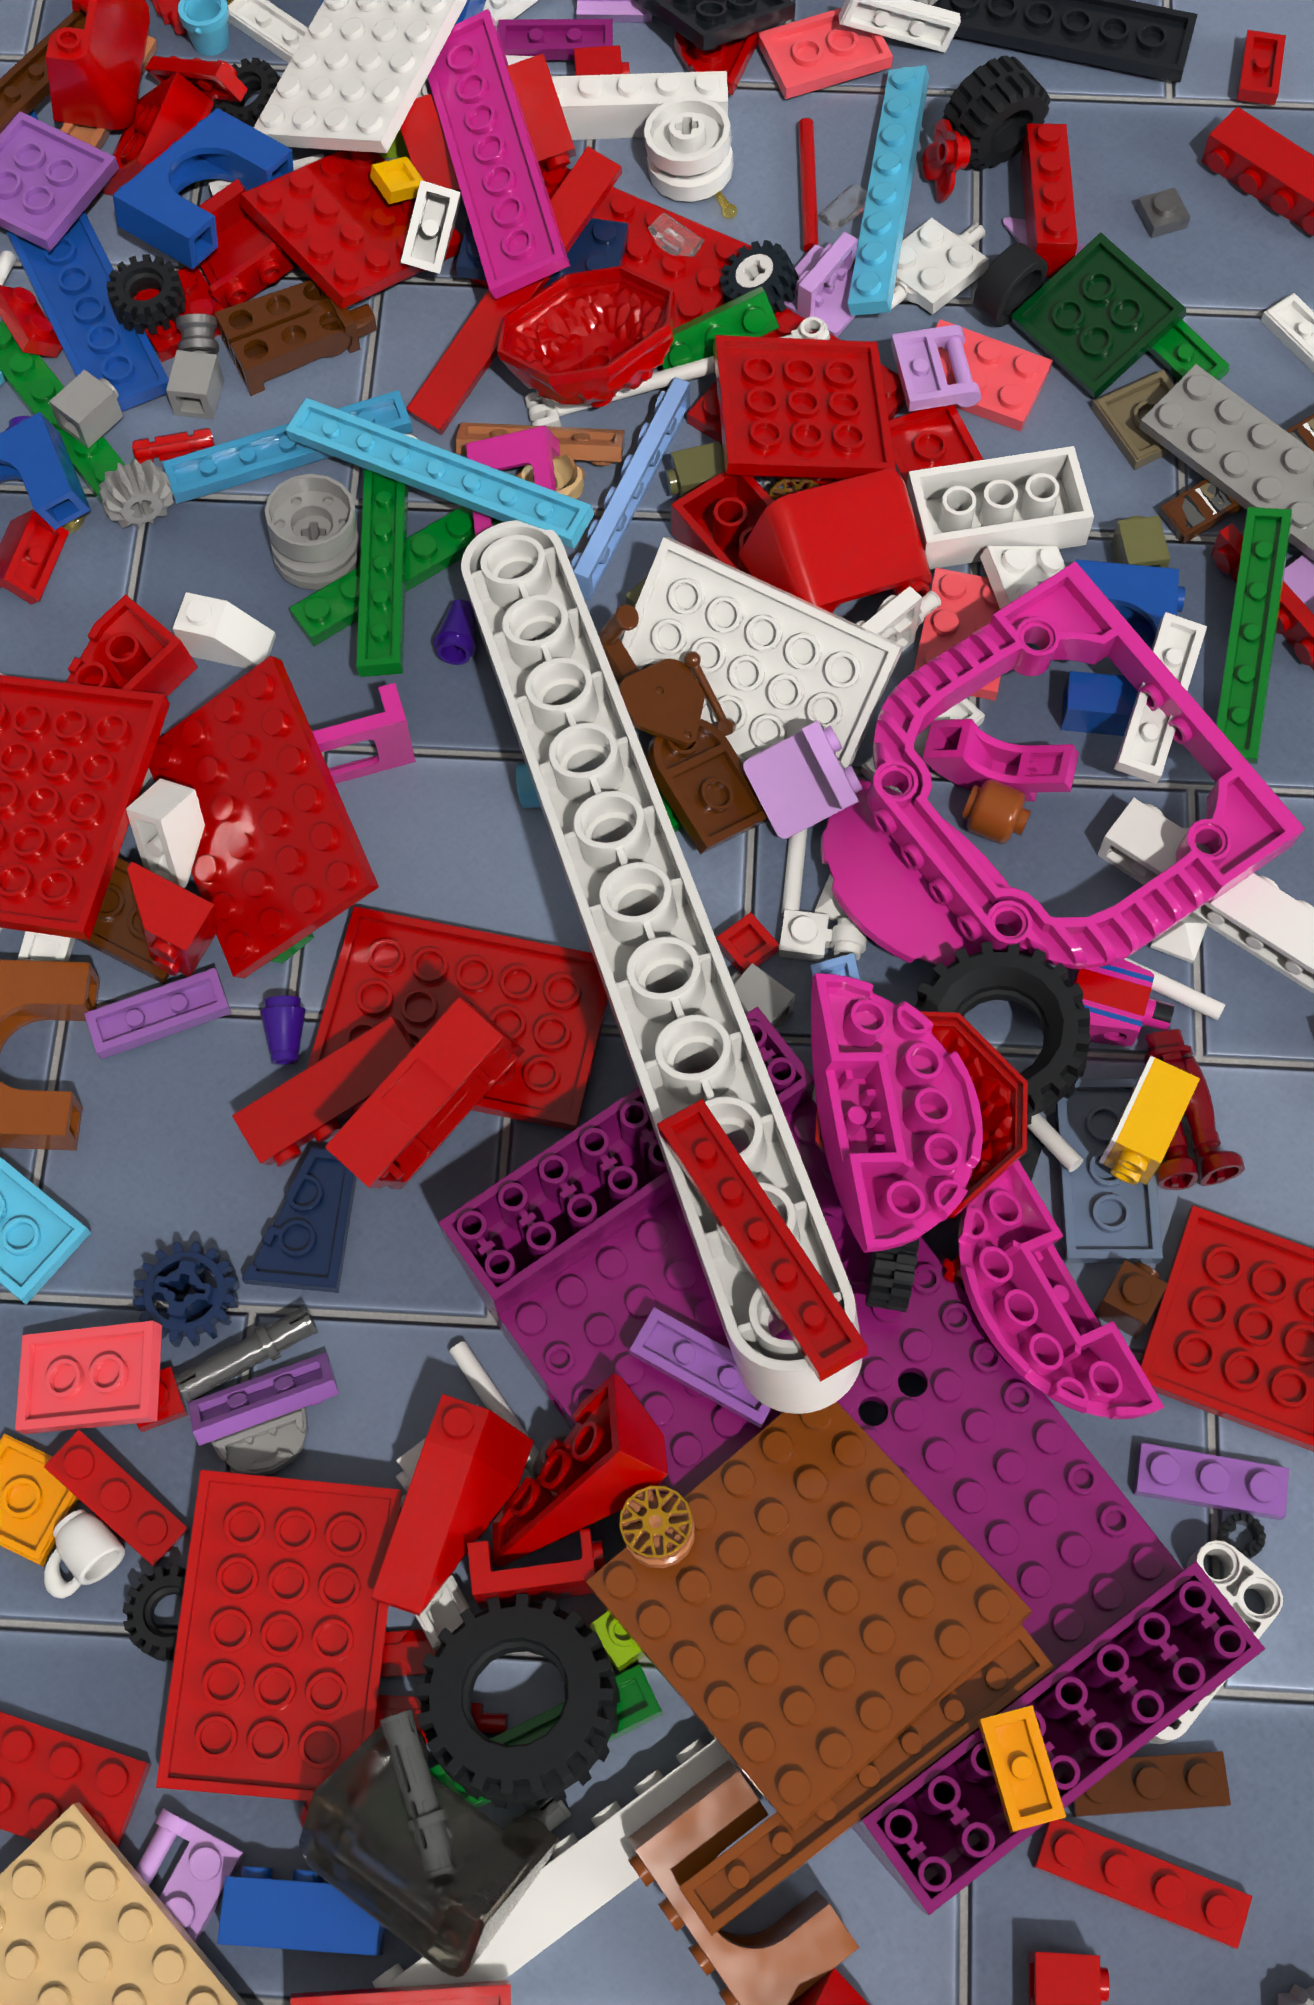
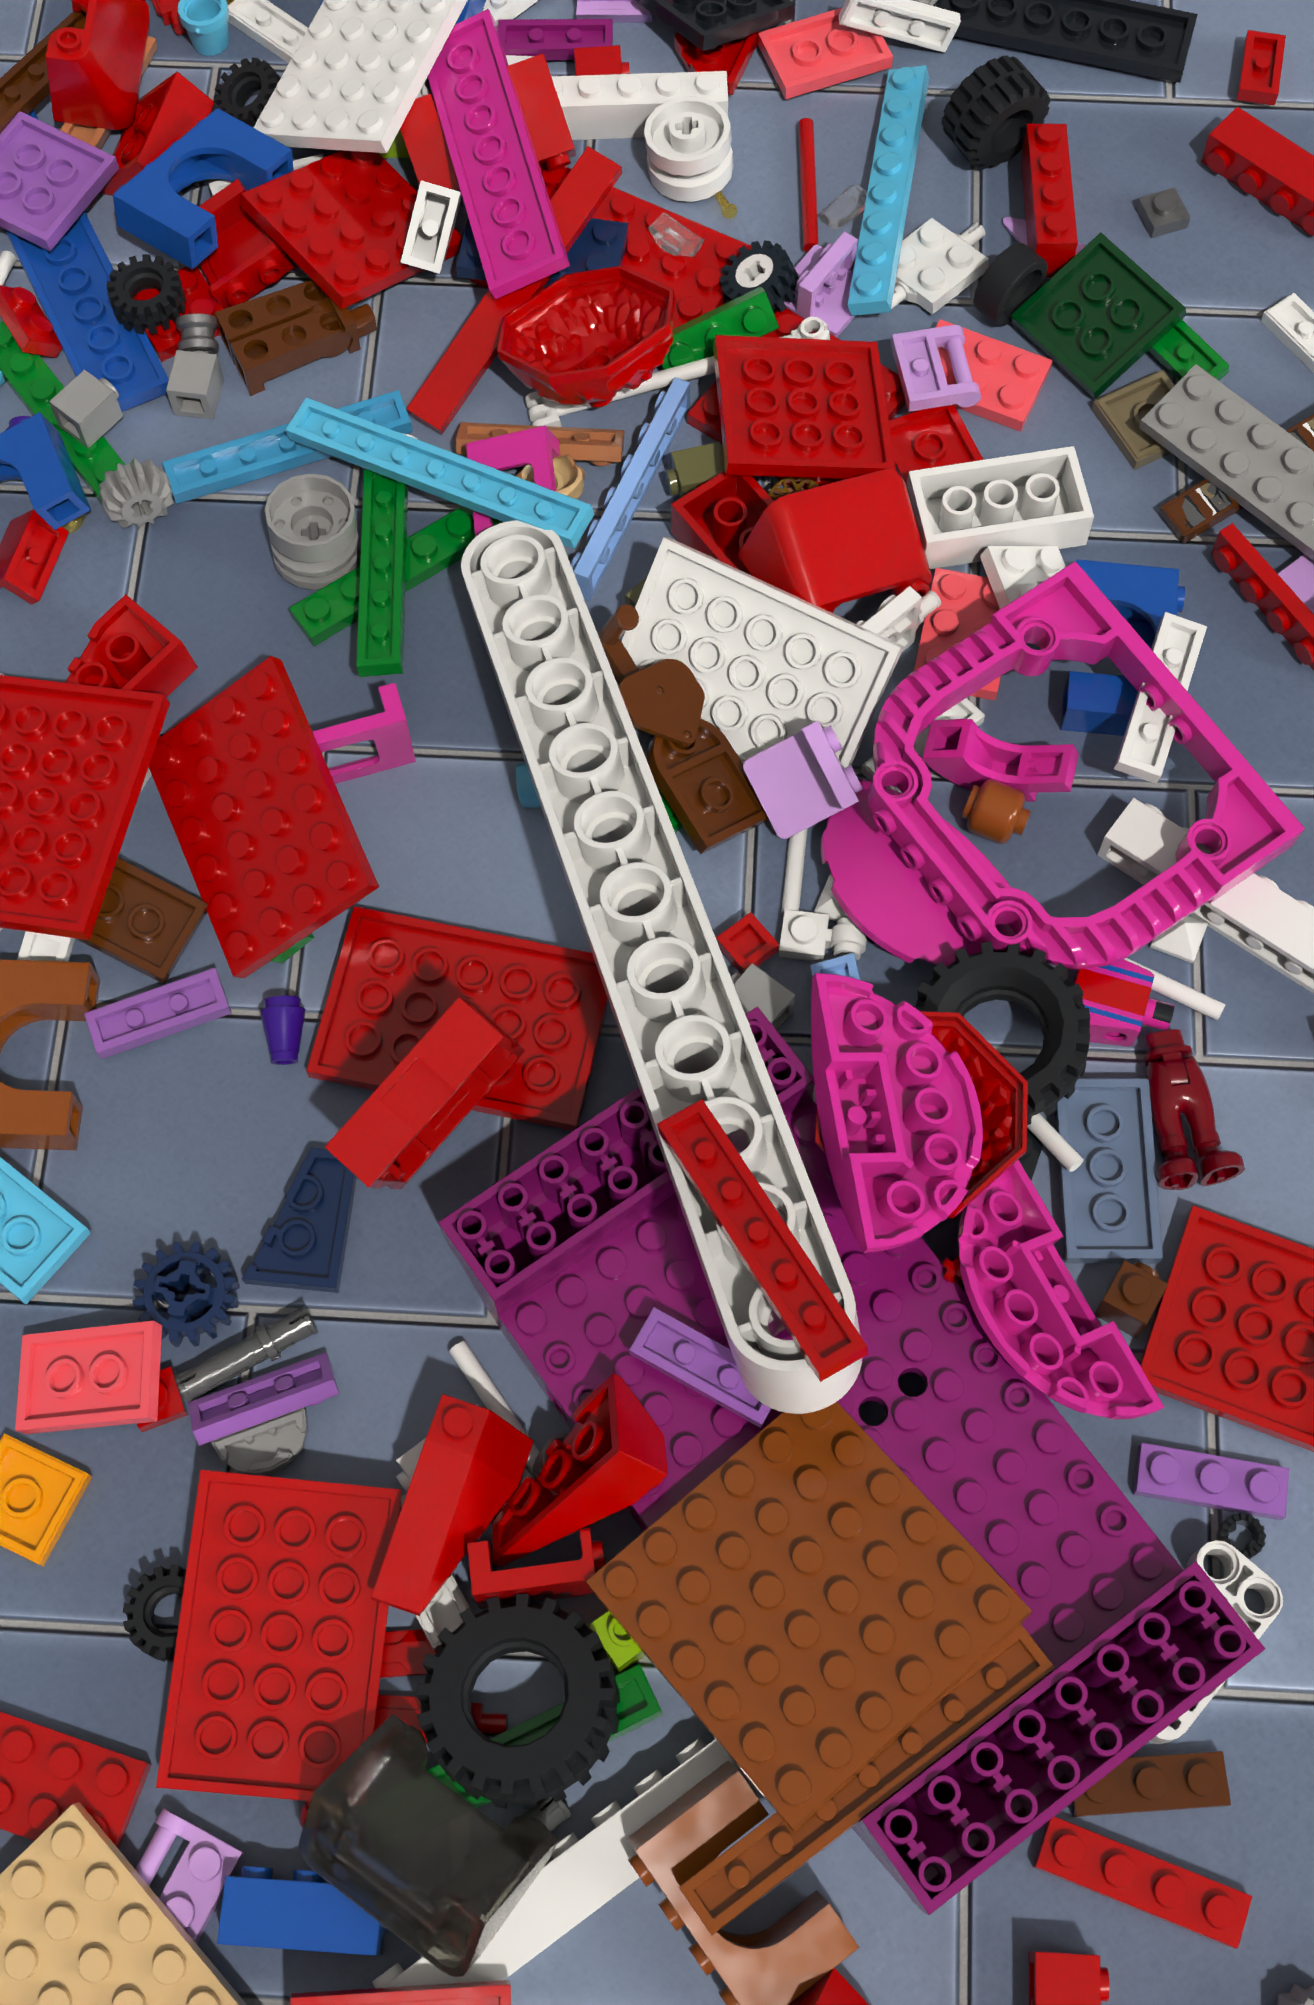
red plate [44,1430,189,1567] -> none
white piece [44,1509,125,1599] -> none
white slope [126,778,205,888] -> none
red slope [127,861,217,977] -> none
red axle [132,428,215,464] -> none
red plate [145,56,248,102] -> none
white slope [172,592,276,670] -> none
red brick [232,1016,415,1167] -> none
yellow plate [370,156,424,204] -> none
dark grey pin [379,1709,459,1879] -> none
dark purple cone [434,599,476,665] -> none
wheel [619,1486,695,1568] -> none
reddish brown hinge [684,651,736,736] -> none
black tyre [865,1239,919,1312] -> none
red plate [921,119,971,203] -> none
light orange plate [978,1705,1066,1833] -> none
yellow piece [1099,1056,1200,1185] -> none
olive brick [1111,516,1170,568] -> none
green plate [1217,507,1292,764] -> none

